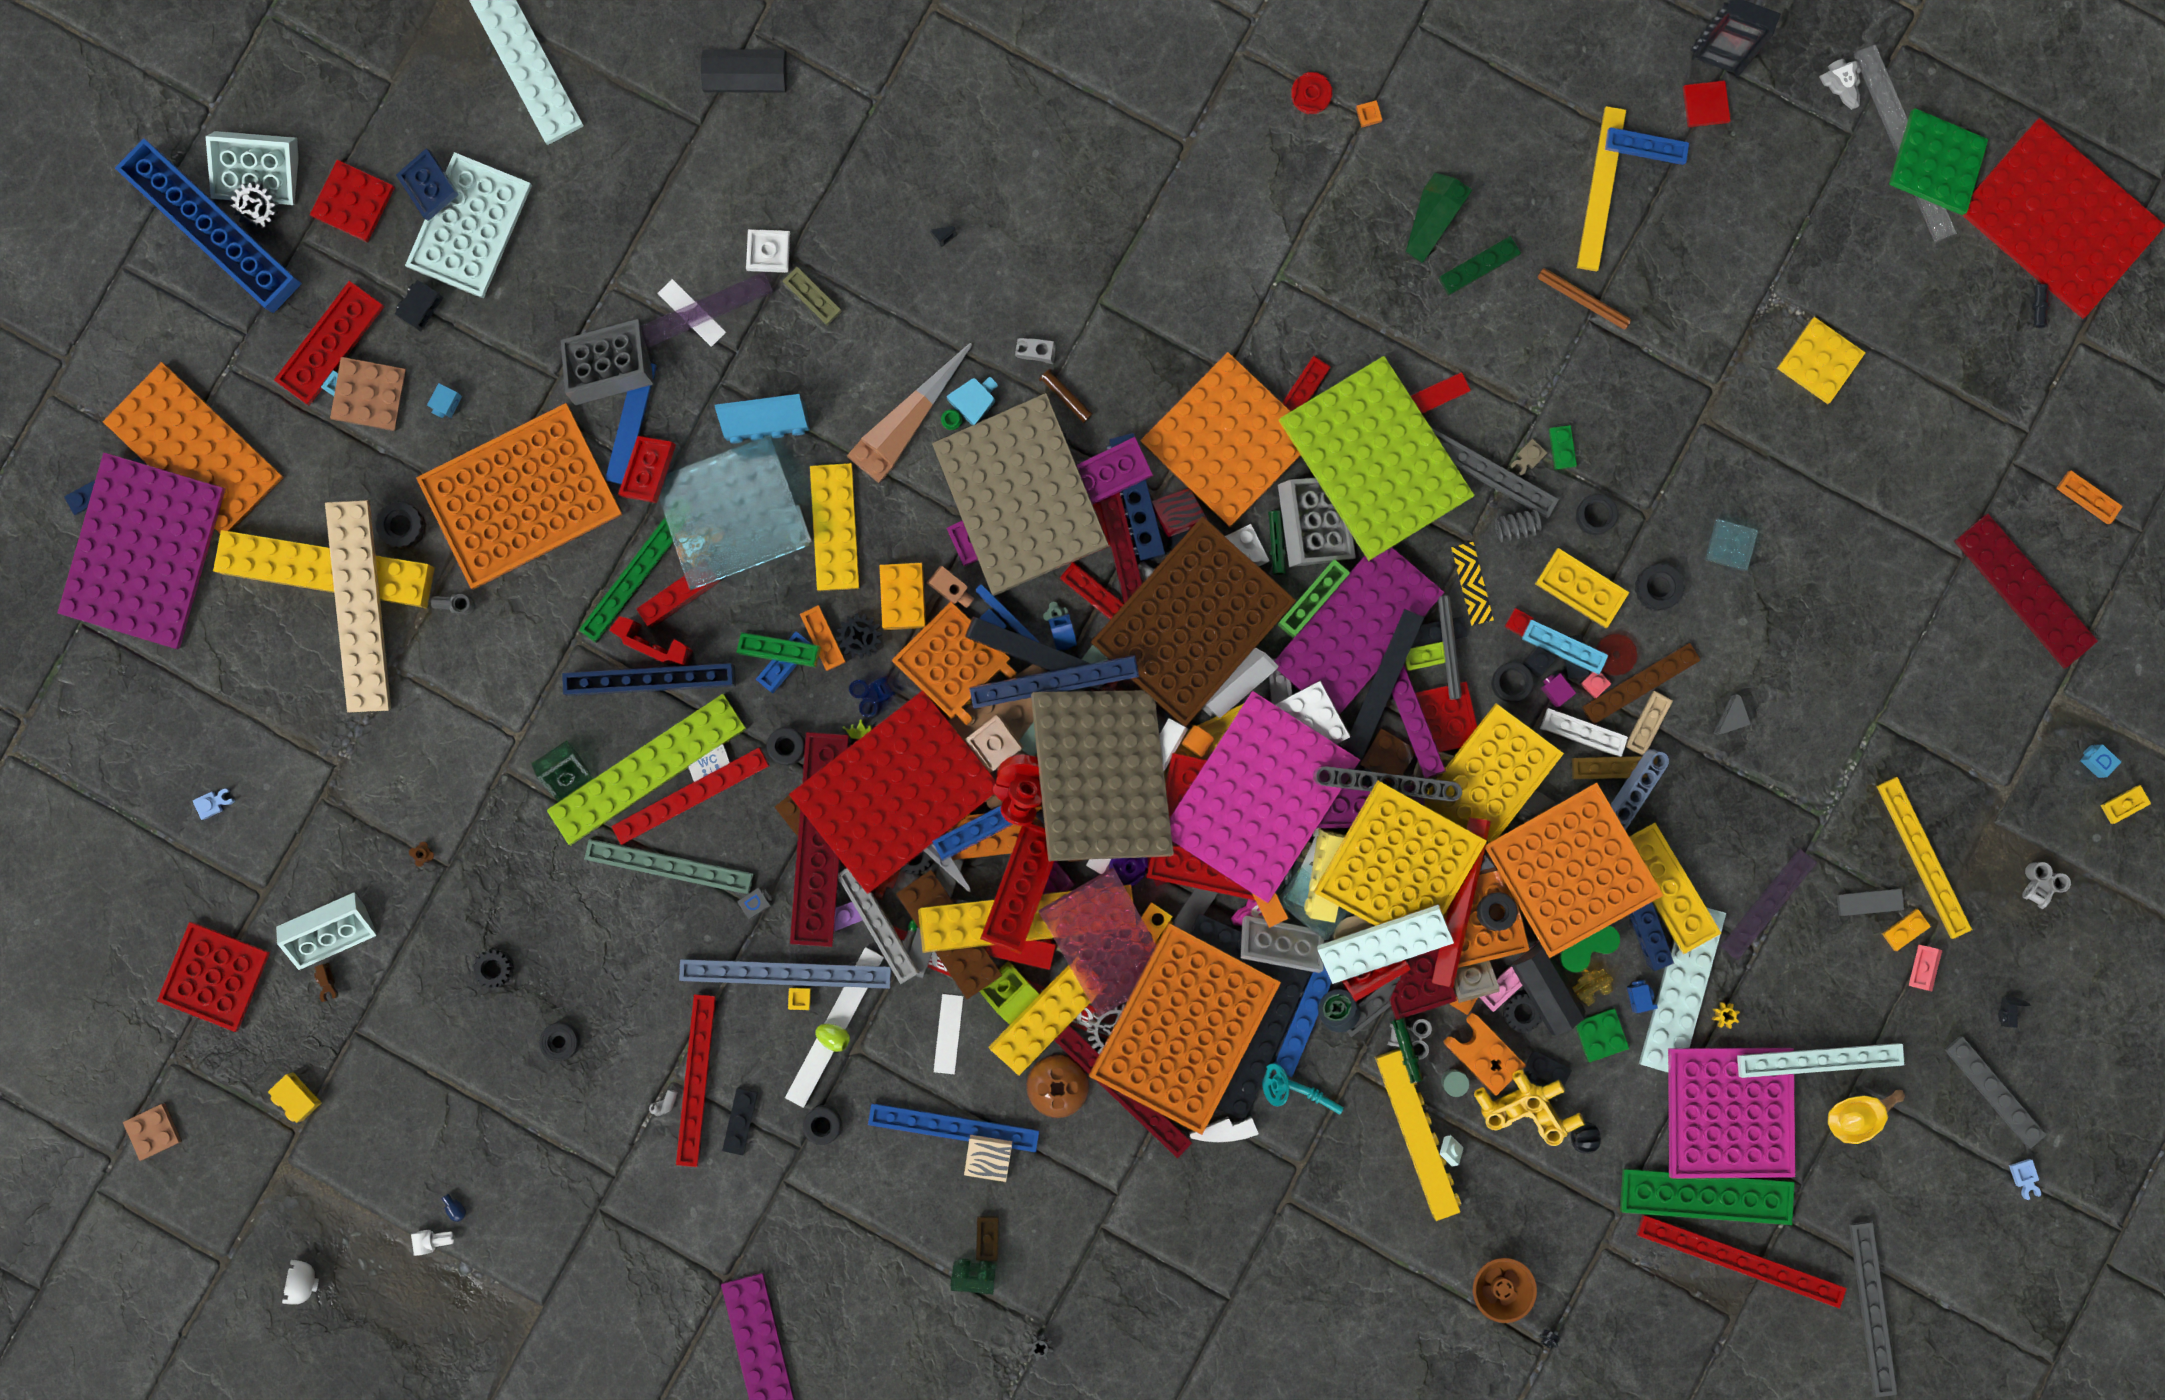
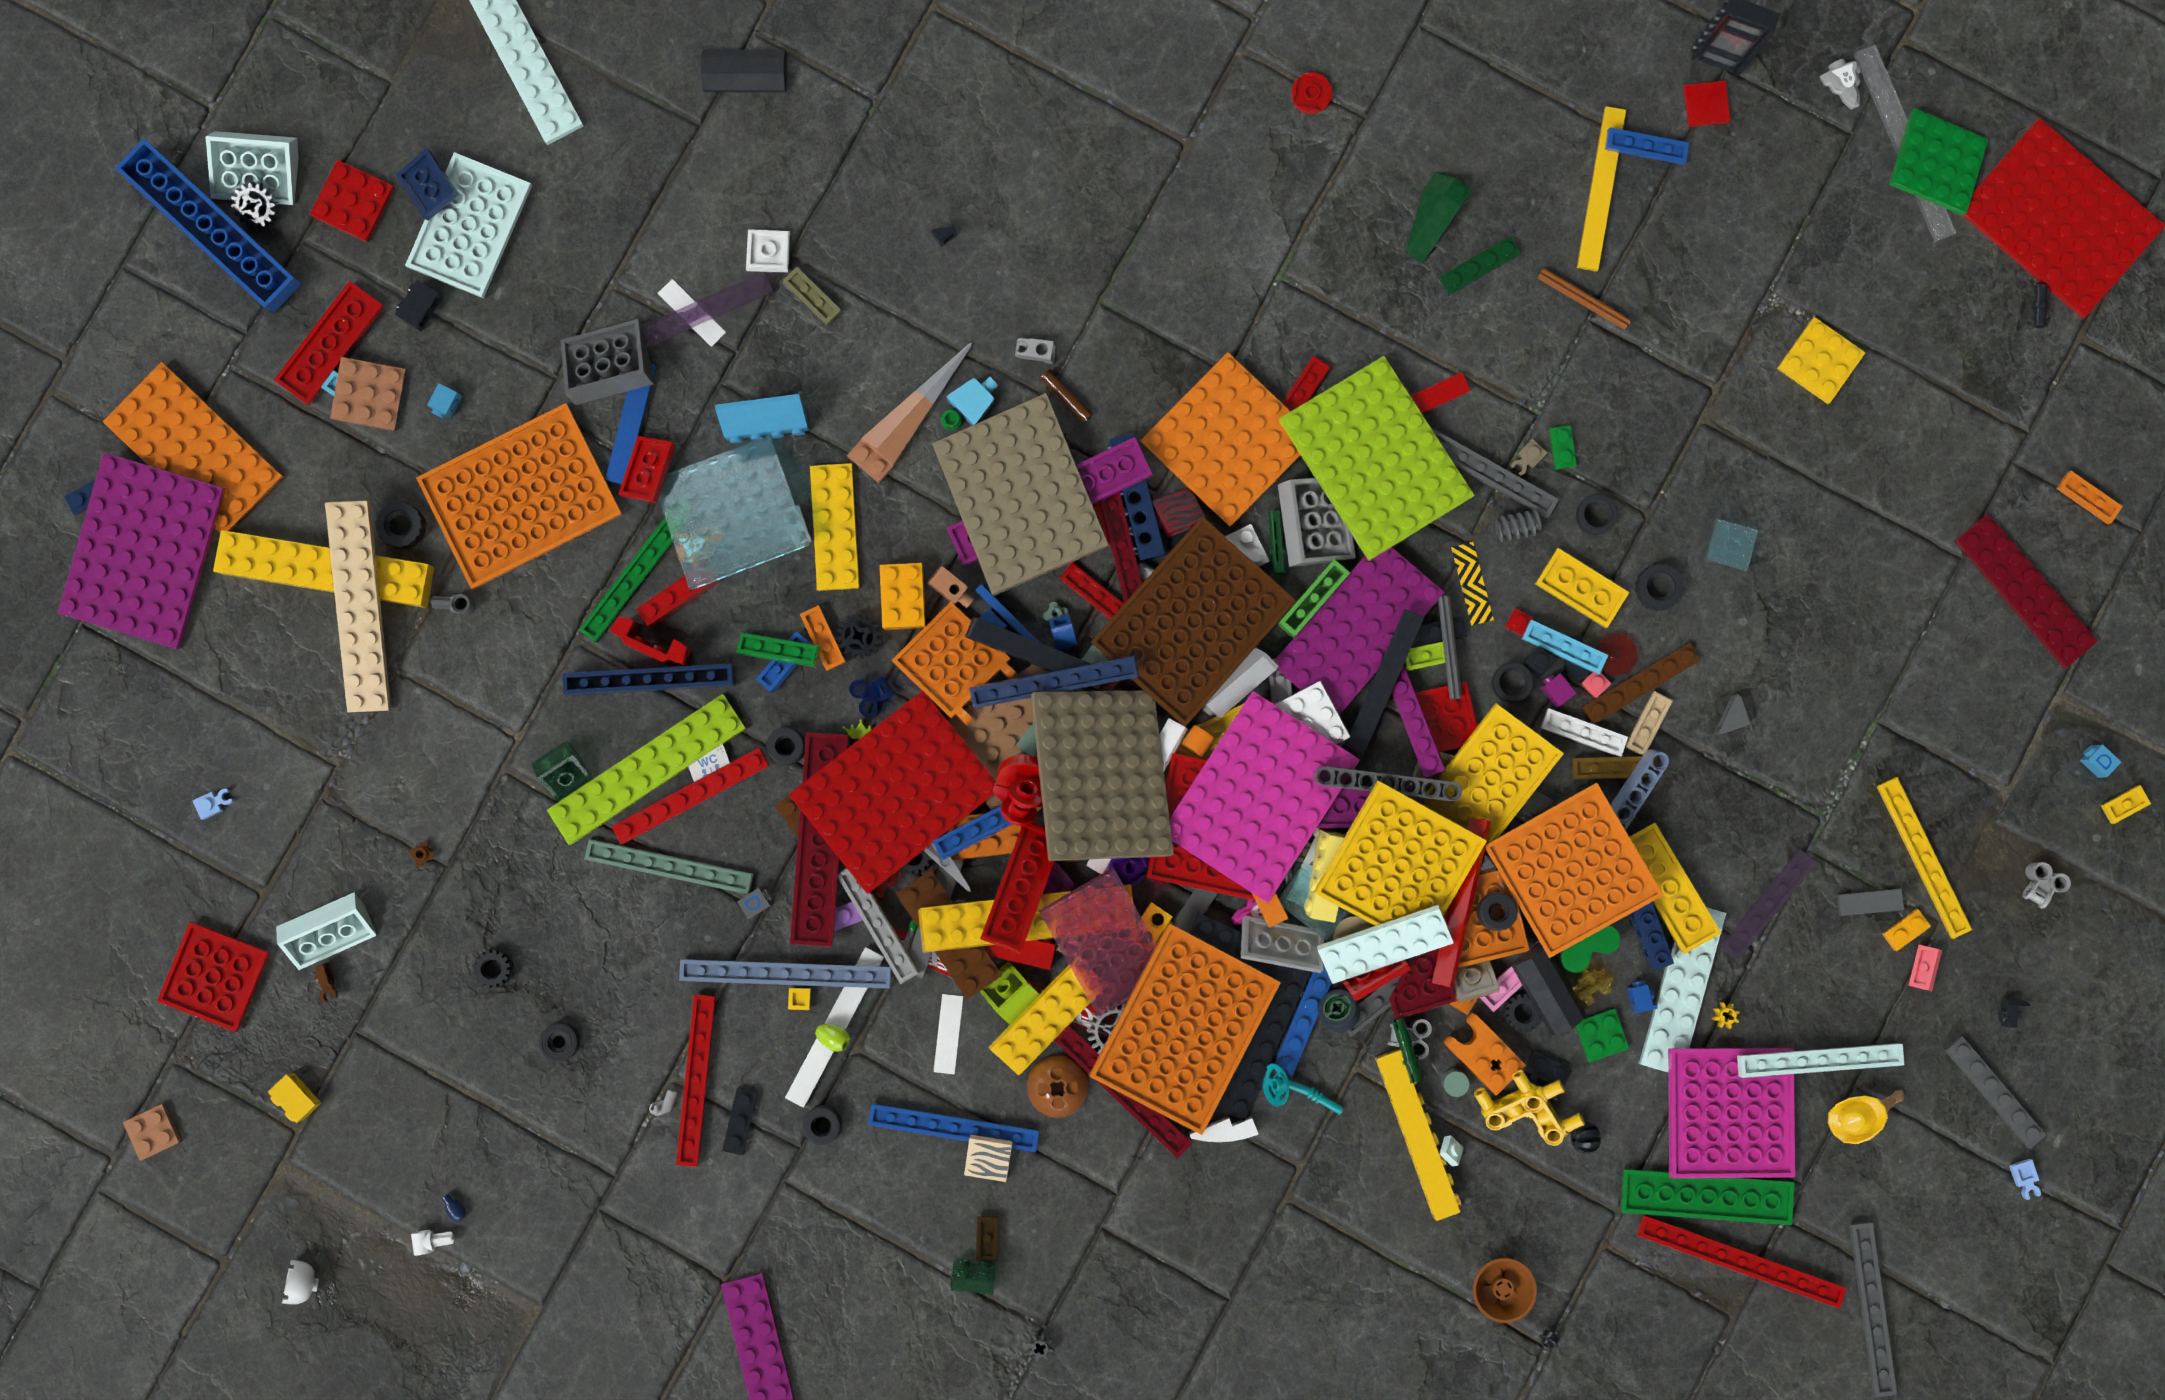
plate [965,714,1024,773] -> none
orange plate [1356,100,1382,128] -> none
reddish brown plate [1360,729,1415,784] -> none

